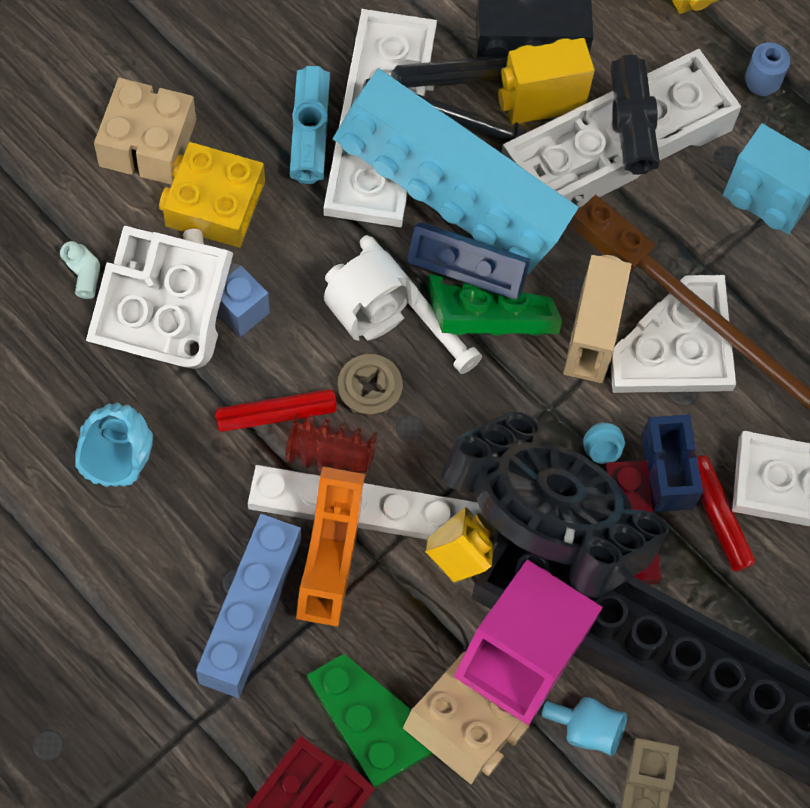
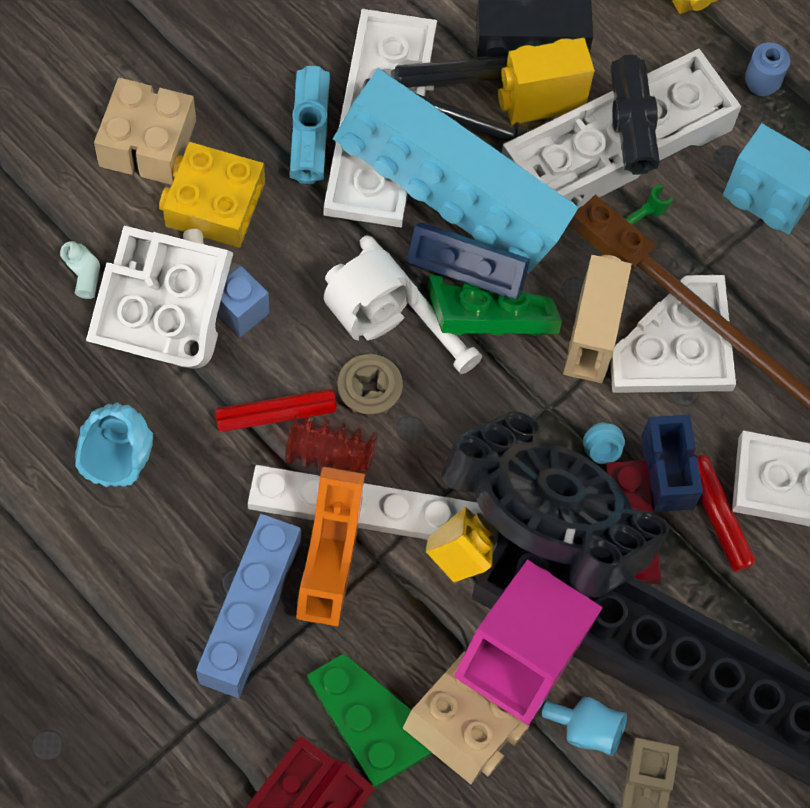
none -> green hand [625,185,674,225]

